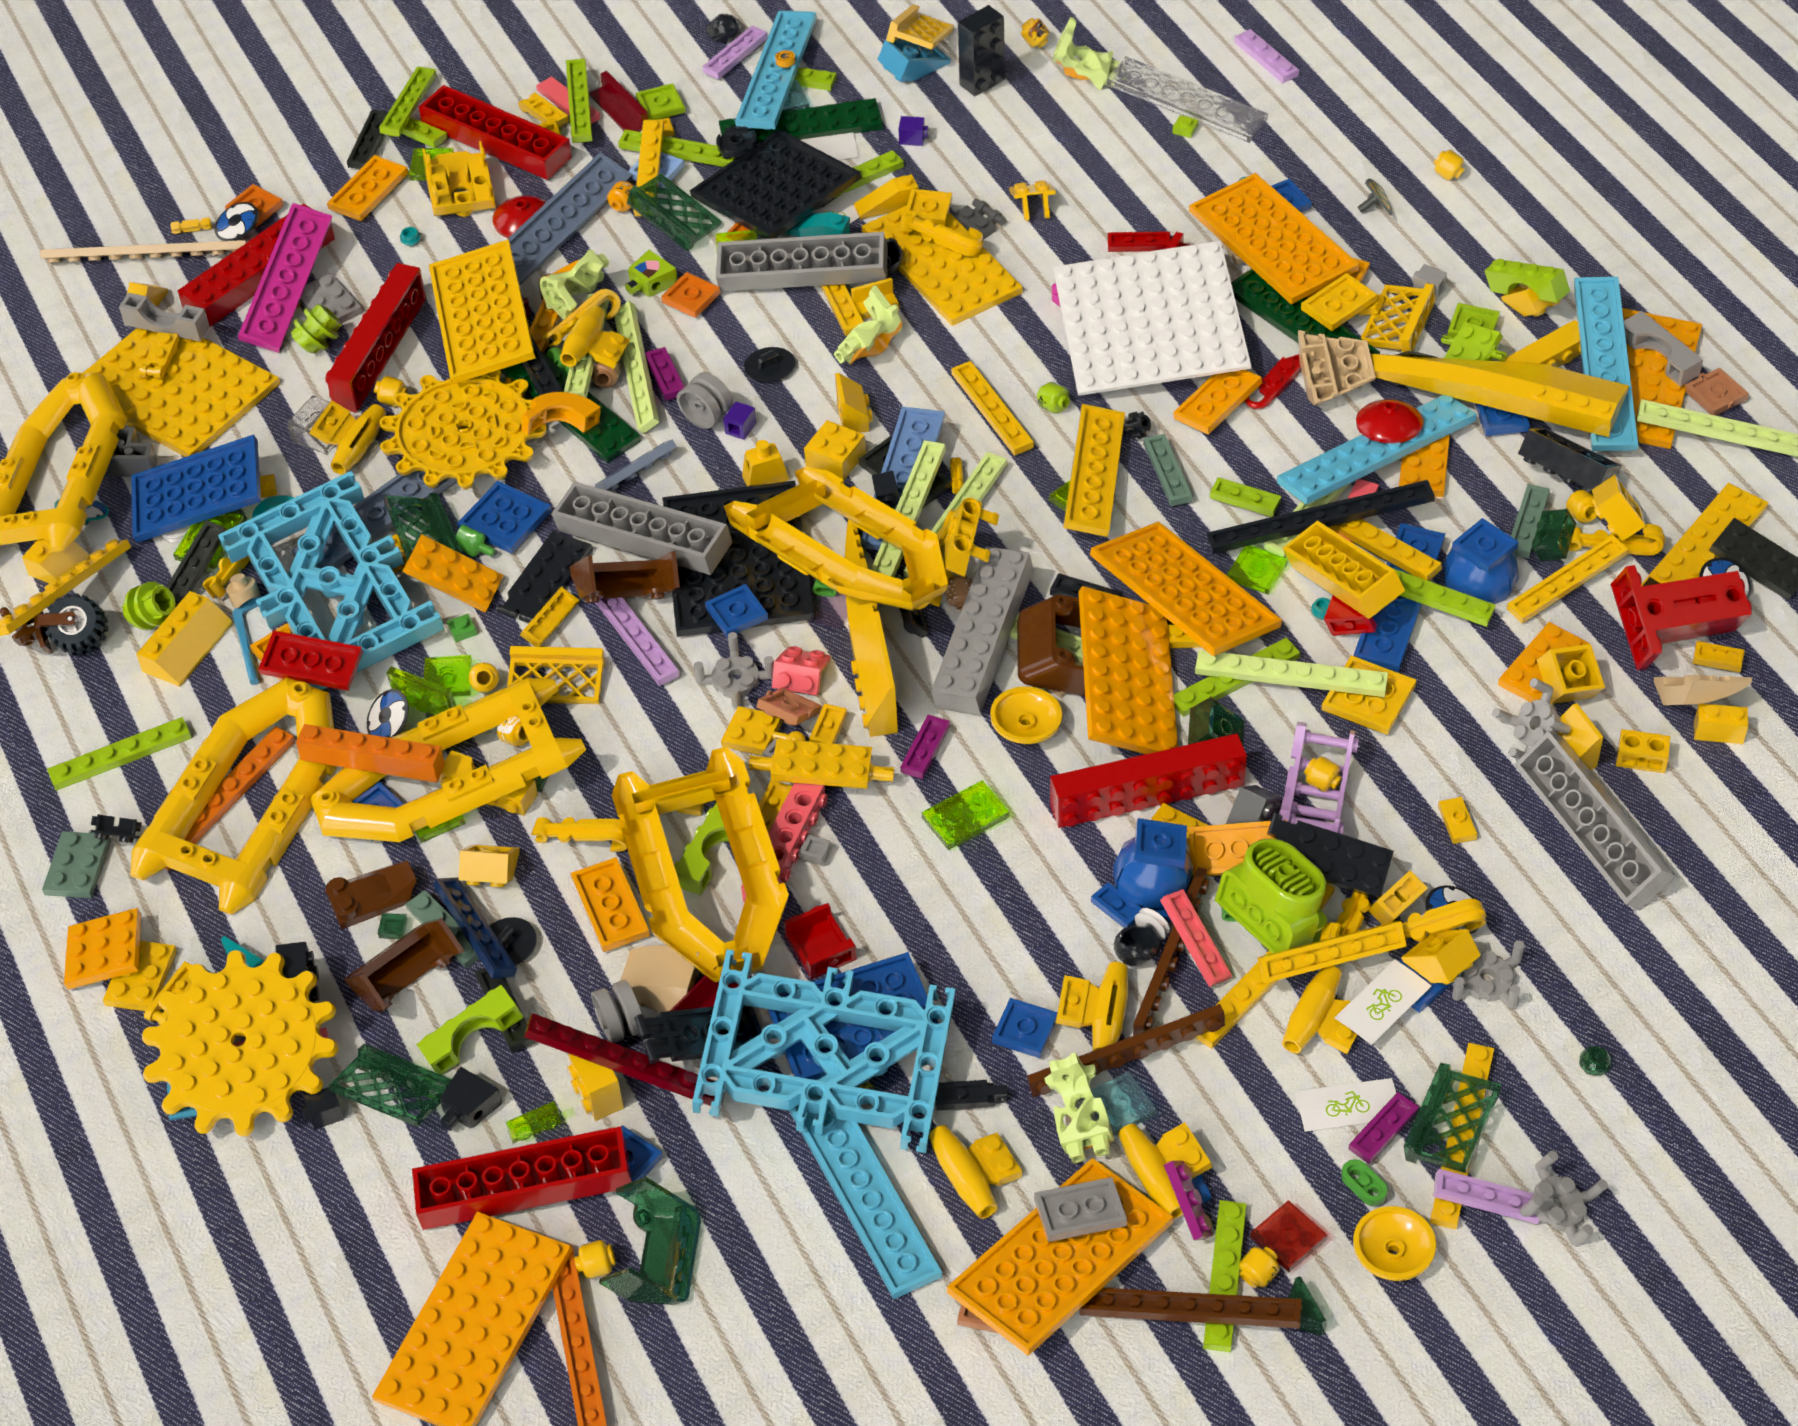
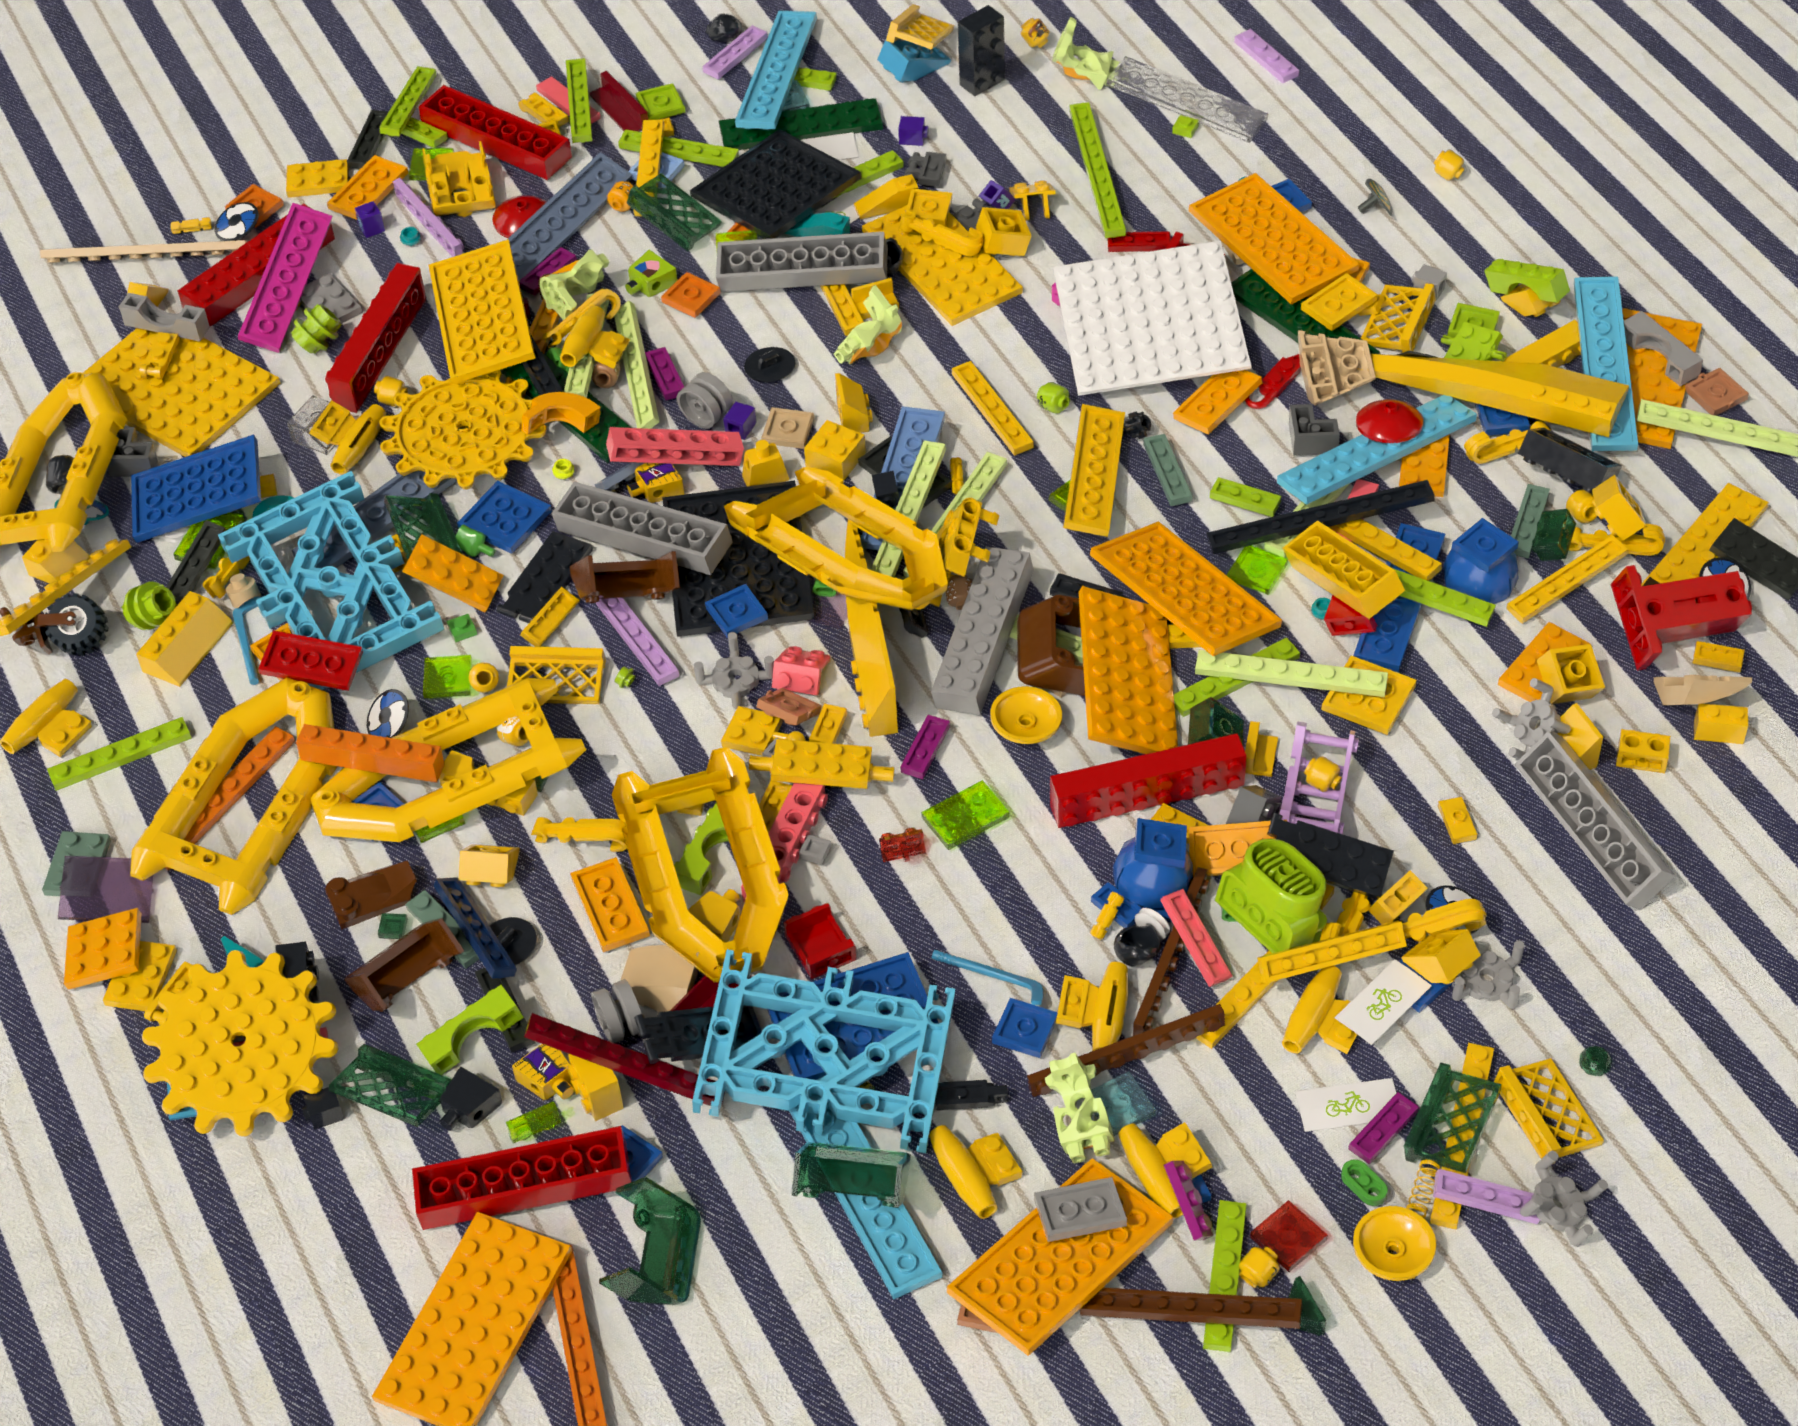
black hinge [89,814,142,843] -> none
clear neon green plate [386,666,456,715] -> none
yellow head [574,1240,616,1279] -> none
black plate [716,126,757,159] -> none
light orange tile [775,50,795,68] -> none
none -> yellow plate [0,679,92,757]
none -> black hair [46,455,74,493]
none -> clear purple piece [58,856,154,923]
none -> yellow plate [286,159,349,198]
none -> dark purple brick [355,201,385,238]
none -> lavender plate [393,178,464,257]
none -> yellow torso [512,1044,574,1100]
none -> magenta plate [519,247,577,296]
none -> neon yellow plate [552,459,575,479]
none -> coral brick [606,427,744,466]
none -> lime plate [614,666,635,688]
none -> yellow torso [627,463,684,503]
none -> yellow torso [688,889,740,943]
none -> tan tile [761,407,814,449]
none -> clear green windscreen [791,1142,911,1208]
none -> clear red hips [879,827,926,862]
none -> dark grey plate [904,152,947,187]
none -> dark azure piece [932,950,1043,1005]
none -> yellow brick [976,207,1031,256]
none -> dark purple brick [979,180,1016,209]
none -> lime plate [1069,102,1126,238]
none -> yellow axle [1090,891,1124,940]
none -> yellow panel [1245,721,1278,777]
none -> dark grey brick [1288,404,1340,455]
none -> yellow piece [1406,1160,1441,1218]
none -> yellow piece [1464,420,1551,464]
none -> yellow fence [1493,1058,1604,1164]

